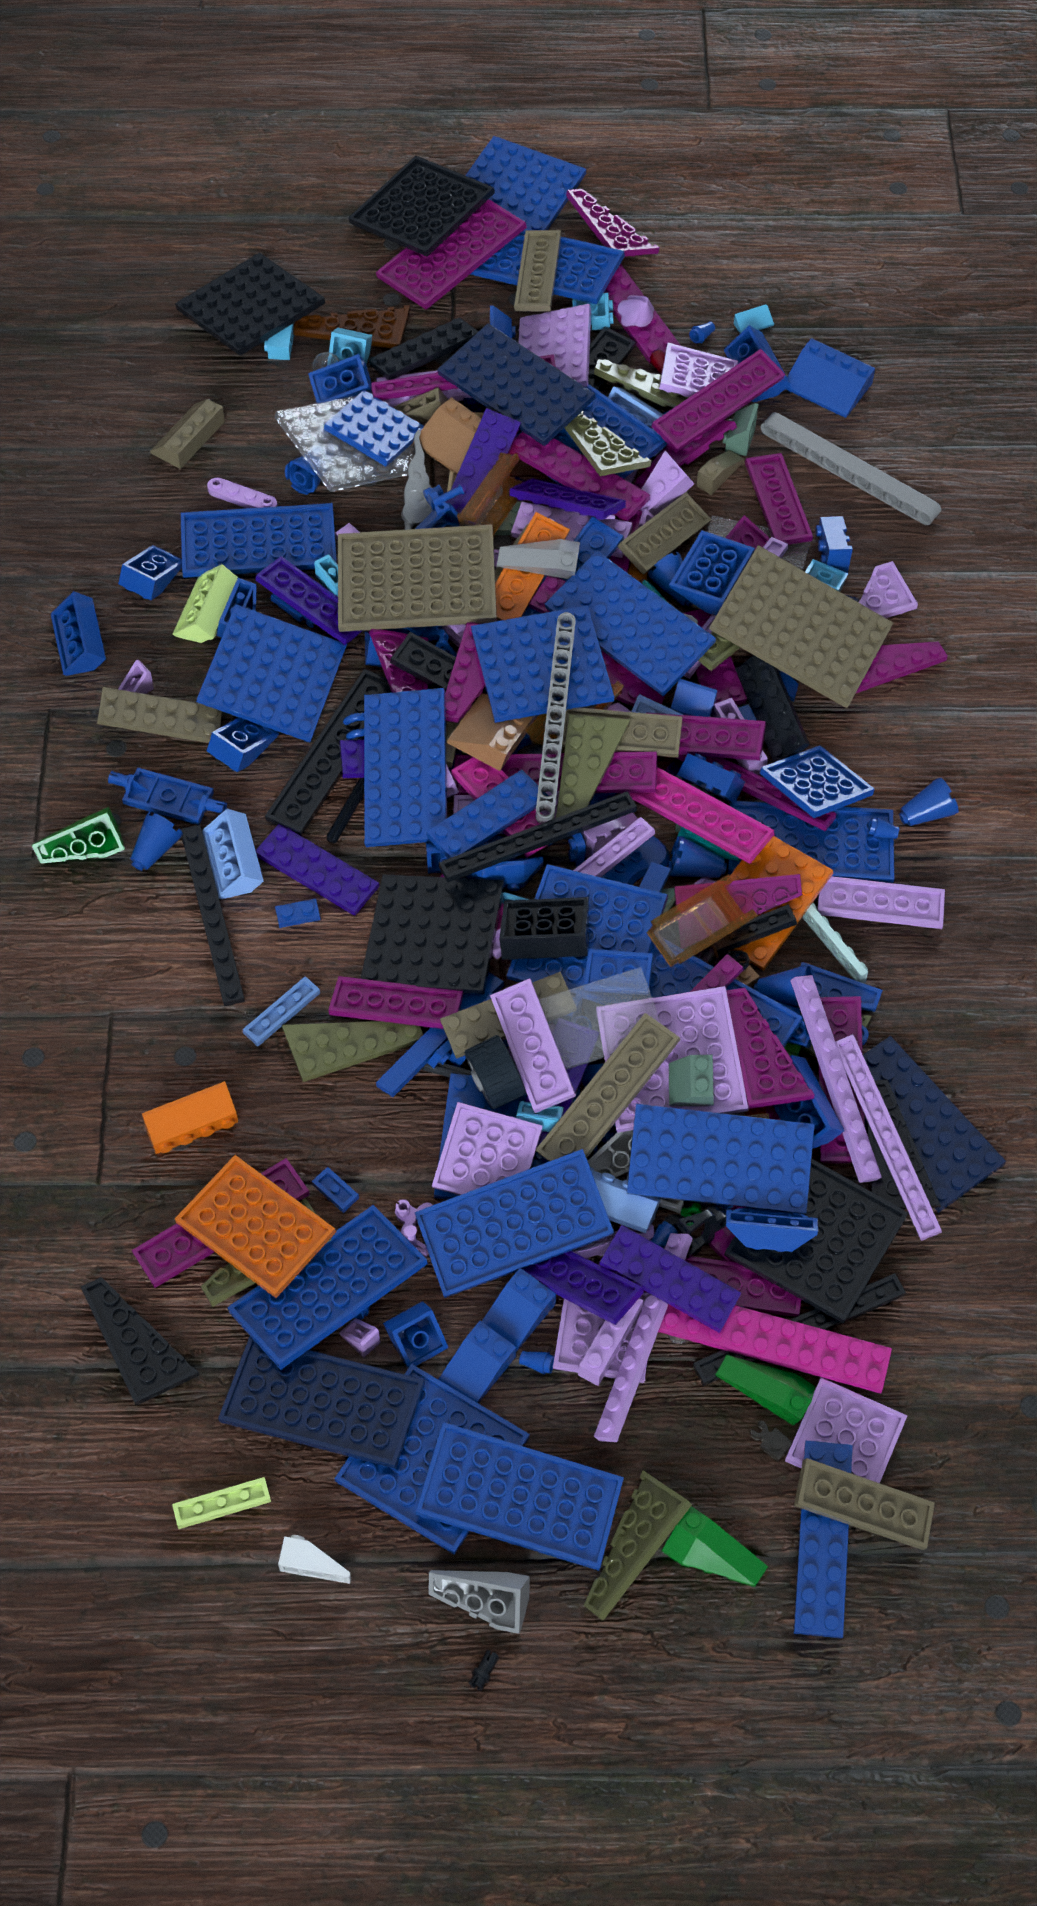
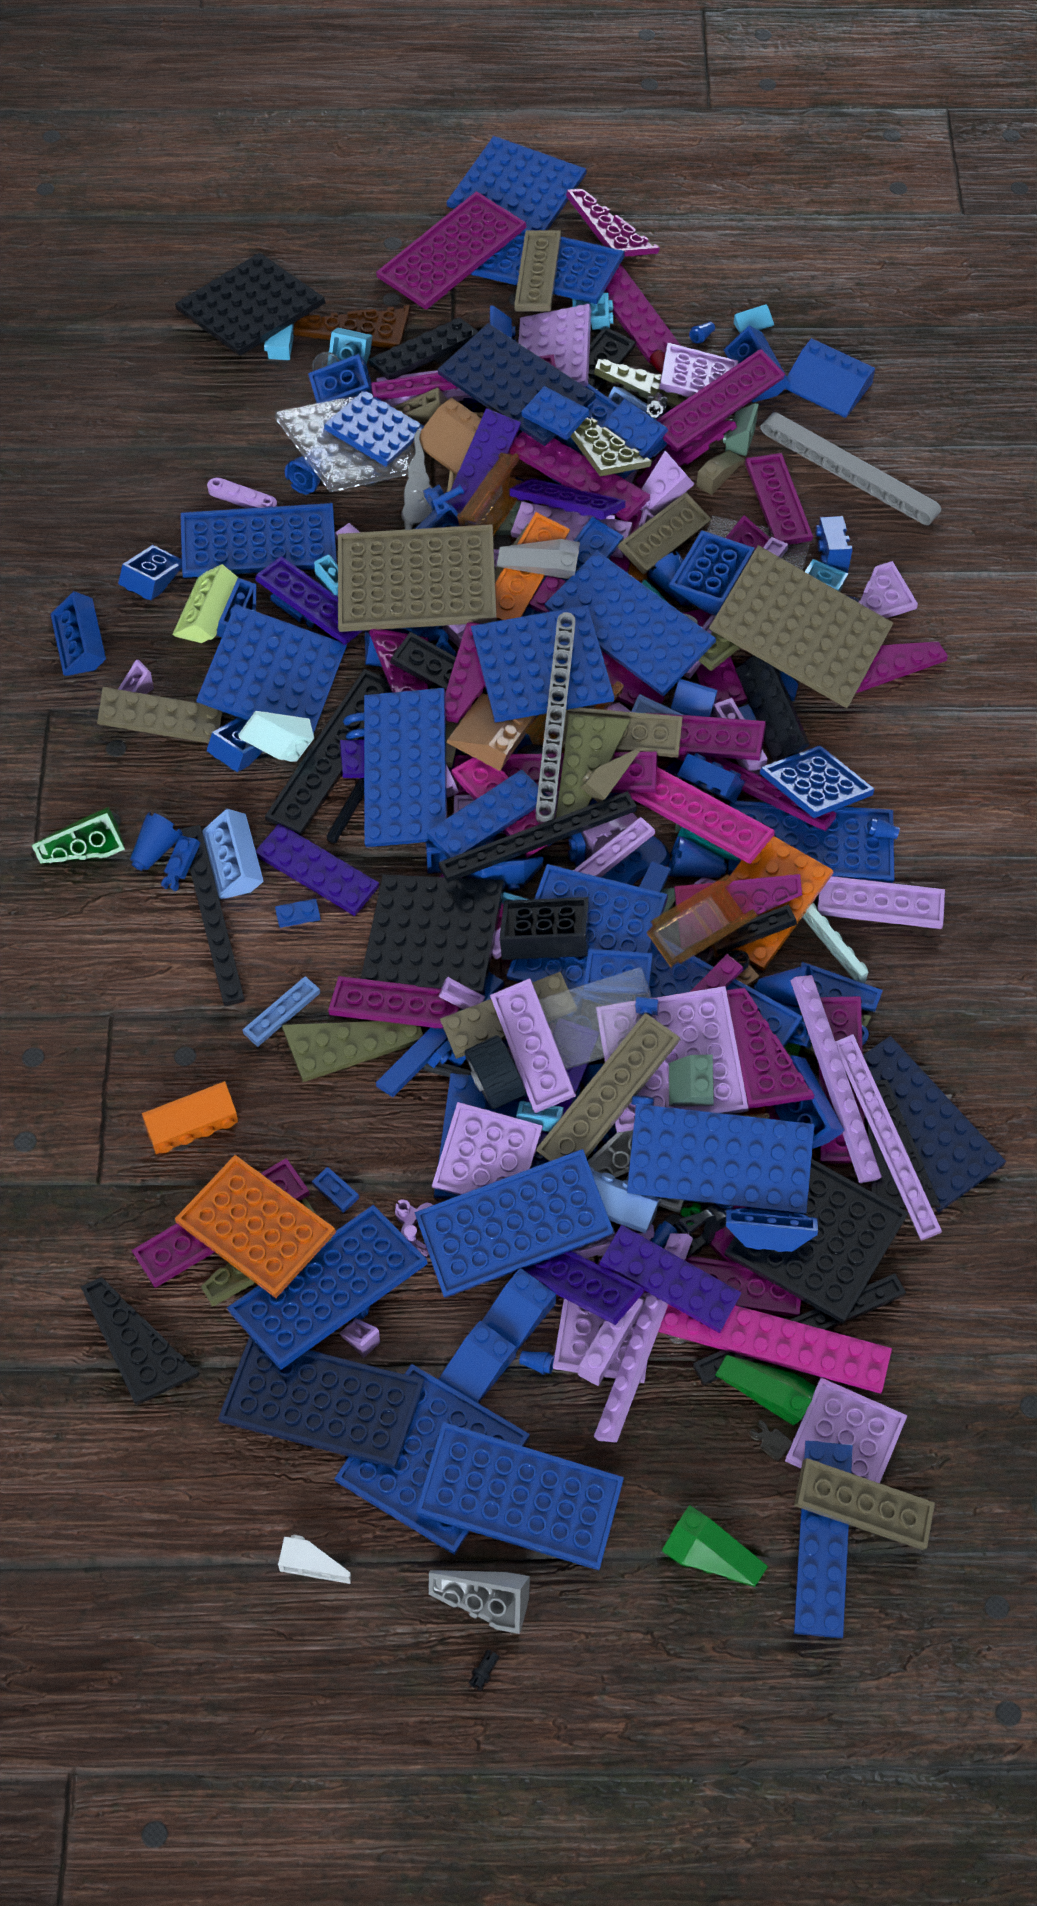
blue plate [108,767,227,825] -> none
dark tan slope [150,399,225,469] -> none
yellowish green plate [172,1477,271,1529] -> none
black plate [348,156,495,257] -> none
blue slope [383,1301,449,1369] -> none
olive wing [584,1471,692,1621] -> none
lavender hat [618,295,654,327] -> none
blue cone [899,778,959,826] -> none
none -> blue plate [161,835,200,892]
none -> light aqua slope [238,711,314,762]
none -> lavender tile [439,977,485,1010]
none -> blue plate [521,386,590,440]
none -> dark tan slope [580,749,640,802]
none -> blue plate [601,398,668,458]
none -> blue tile [631,1095,654,1106]
none -> blue plate [635,997,659,1016]
none -> black piece [647,392,667,418]

